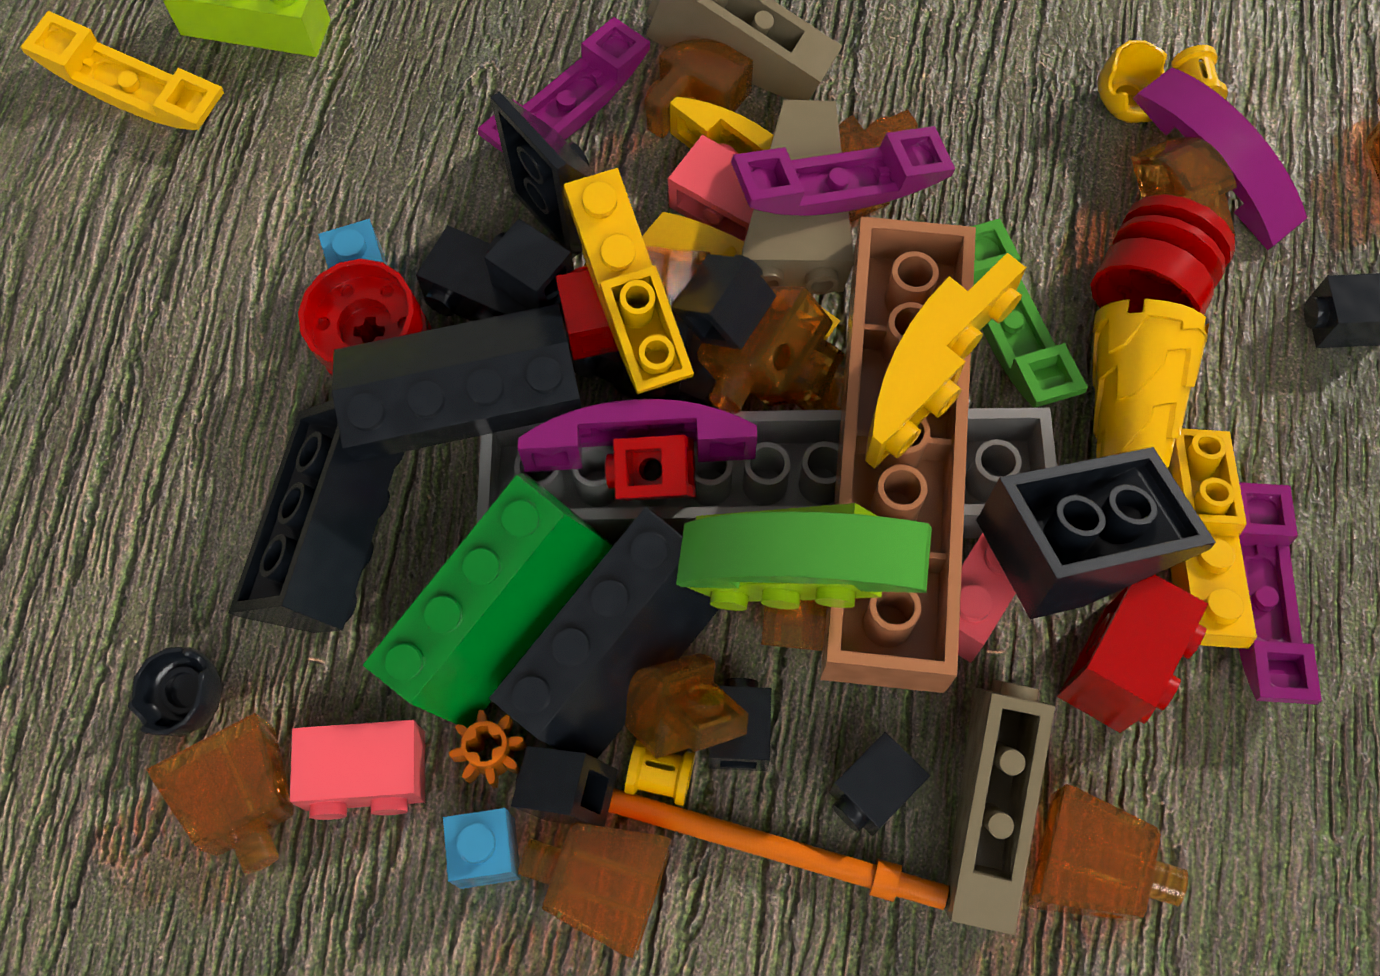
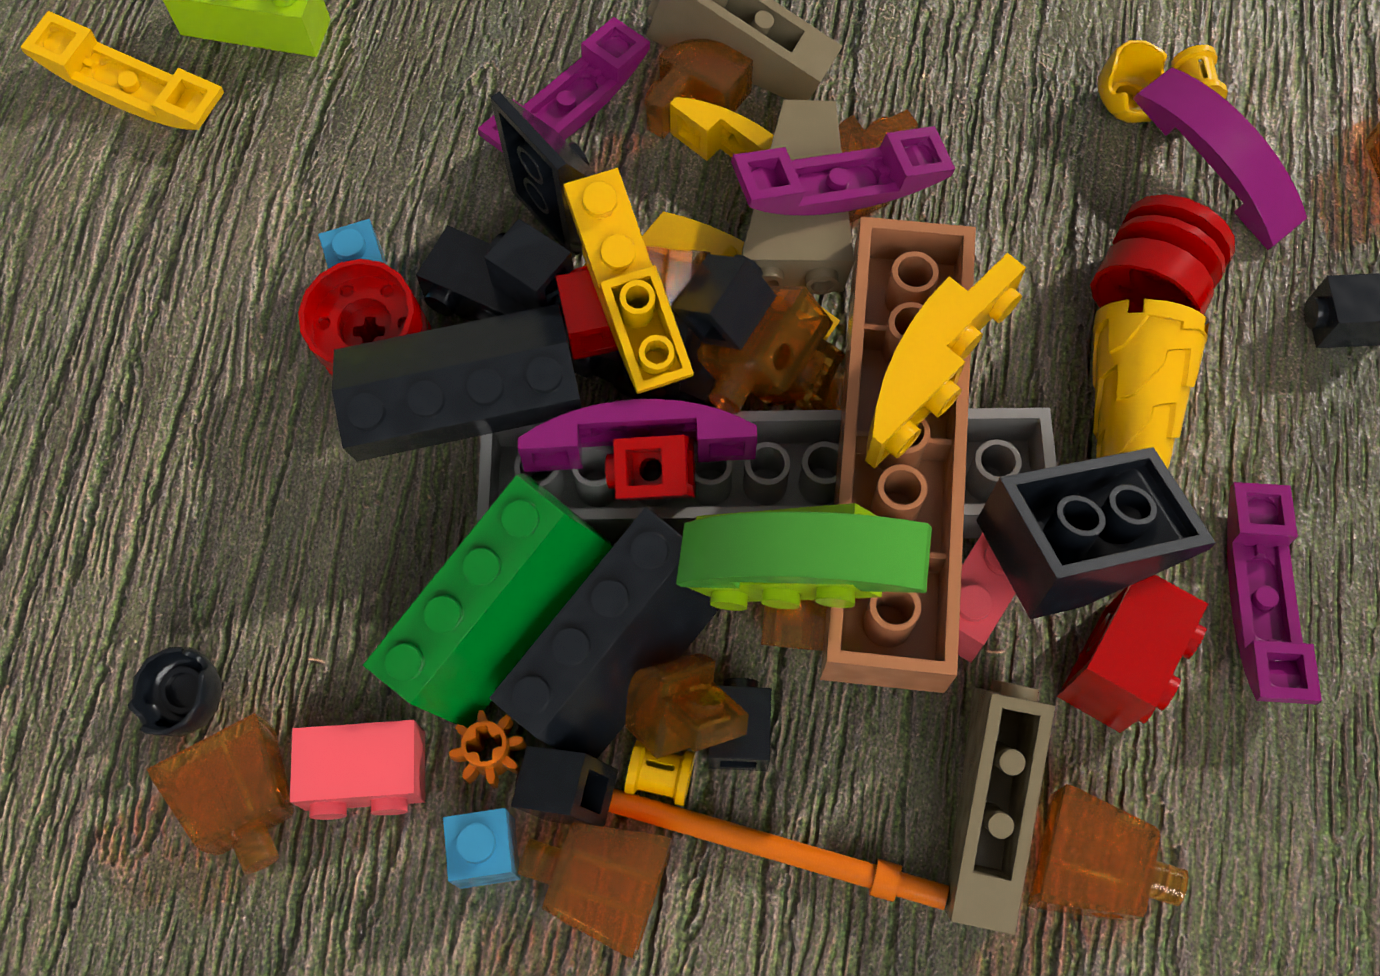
black slope [228,400,405,633] -> none
coral brick [668,135,754,242] -> none
black brick [829,732,930,837] -> none
bright green slope [971,218,1088,408] -> none
clear orange brick [1131,137,1237,236] -> none
yellow slope [1169,428,1257,649] -> none

